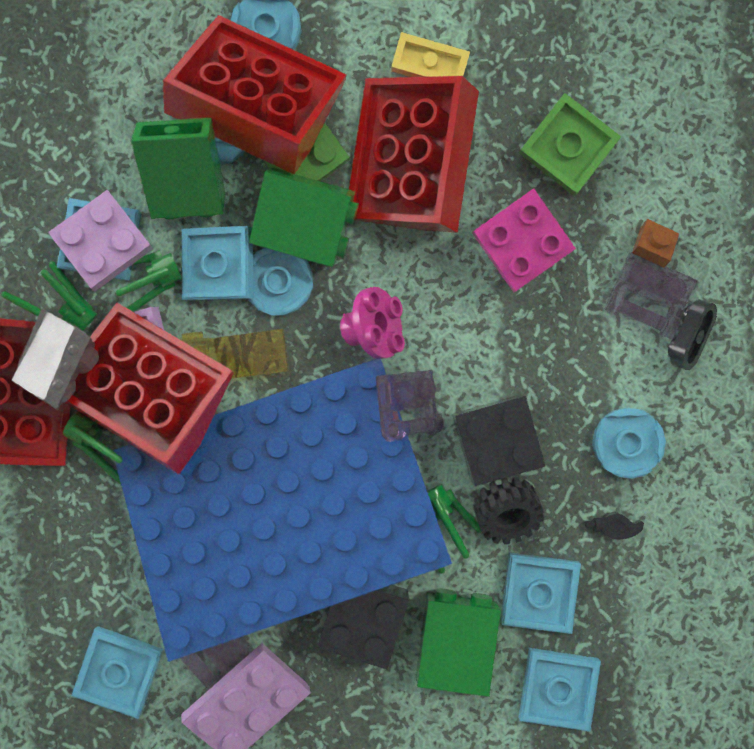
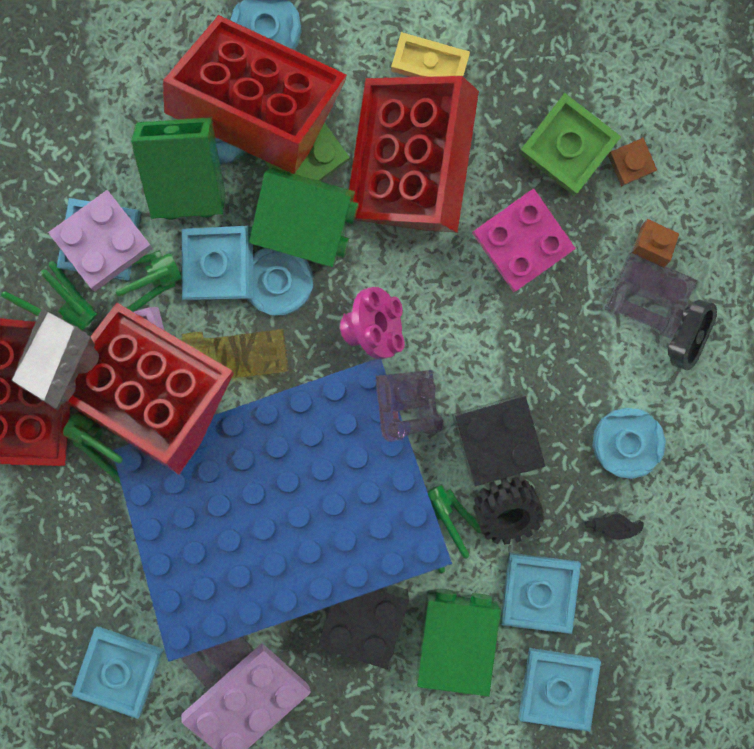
none -> dark orange plate [608,138,657,187]

